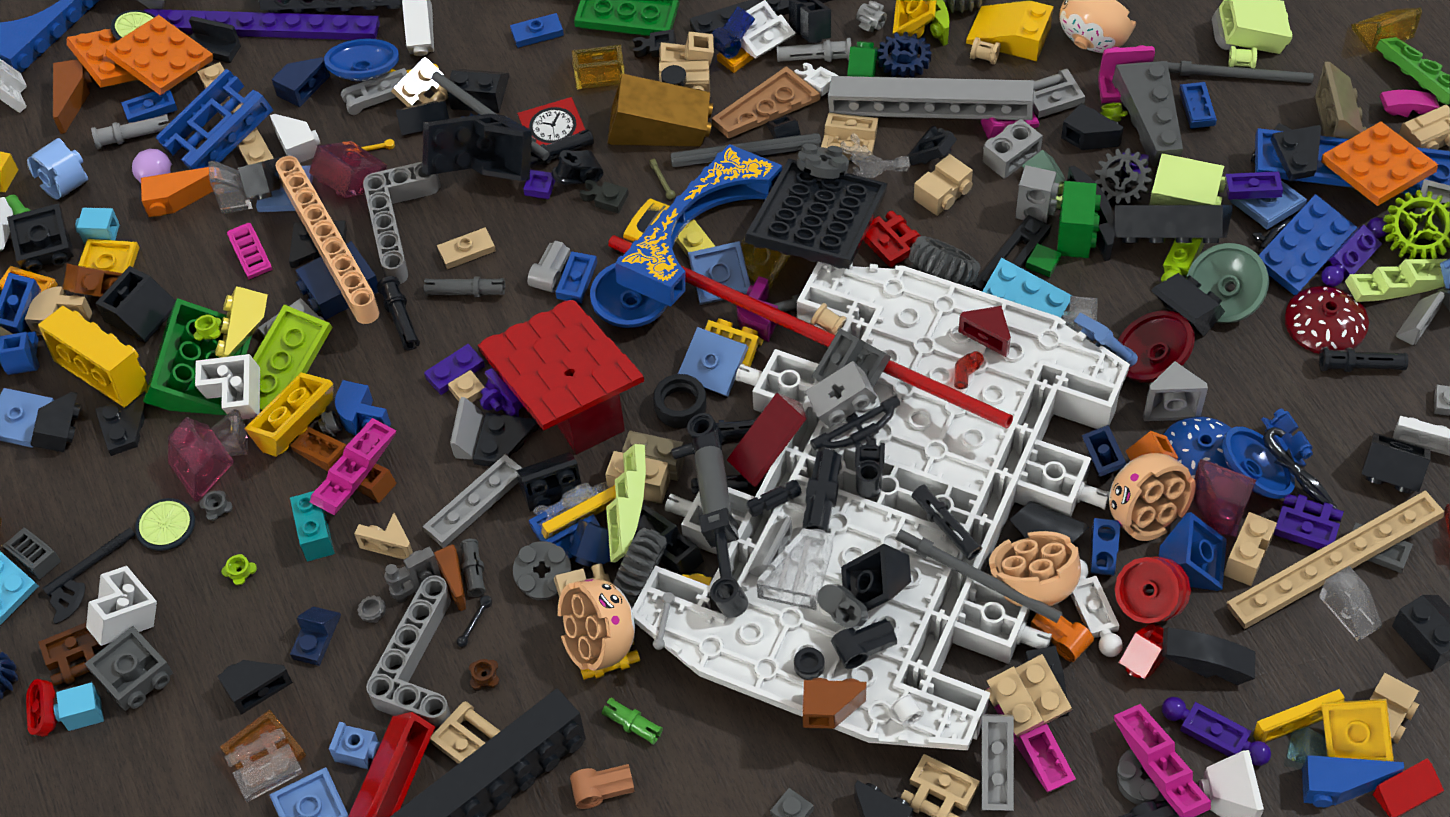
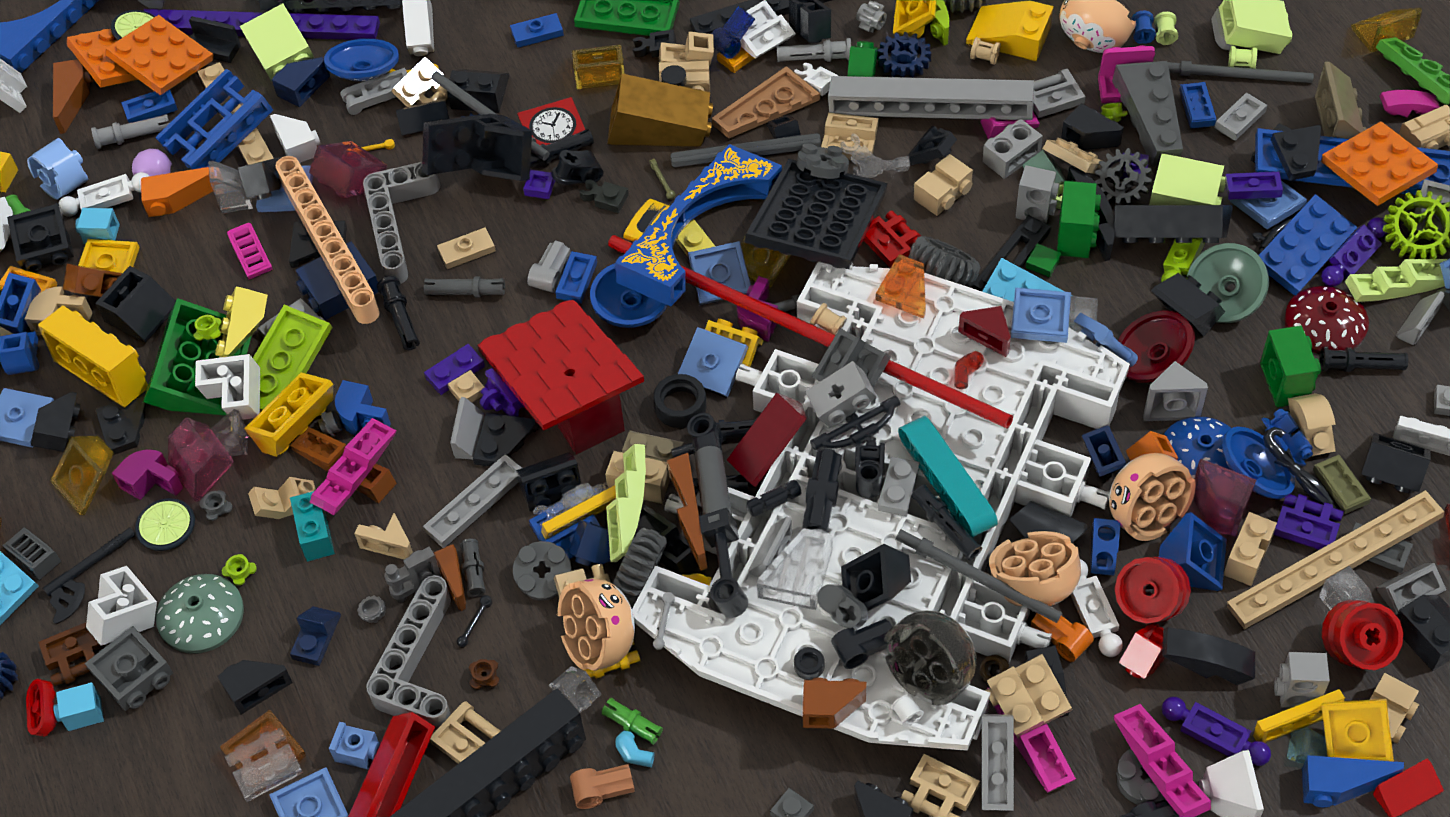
none -> clear yellow slope [50,436,114,515]
none -> white plate [59,172,149,217]
none -> magenta brick [112,450,183,500]
none -> sand green dish [156,574,244,653]
none -> yellowish green brick [240,4,315,82]
none -> tan slope [248,477,316,519]
none -> clear brick [549,666,601,712]
none -> medium azure arm [615,731,654,767]
none -> dark orange slope [667,453,707,570]
none -> clear orange wing [875,254,926,319]
none -> light grey plate [878,456,920,517]
none -> clear smoke cylinder [884,610,977,705]
none -> teal beam [898,416,998,537]
none -> dark brown plate [980,655,1010,683]
none -> medium blue plate [1011,287,1071,343]
none -> tan plate [1043,138,1102,173]
none -> blue bush [1131,10,1156,44]
none -> yellowish green bush [1154,12,1178,45]
none -> light grey plate [1214,92,1267,141]
none -> green brick [1260,325,1321,408]
none -> light grey brick [1274,652,1330,708]
none -> tan brick [1288,393,1336,456]
none -> olive plate [1313,455,1371,514]
none -> red wheel [1321,600,1403,670]
none -> light grey slope [1376,563,1446,615]

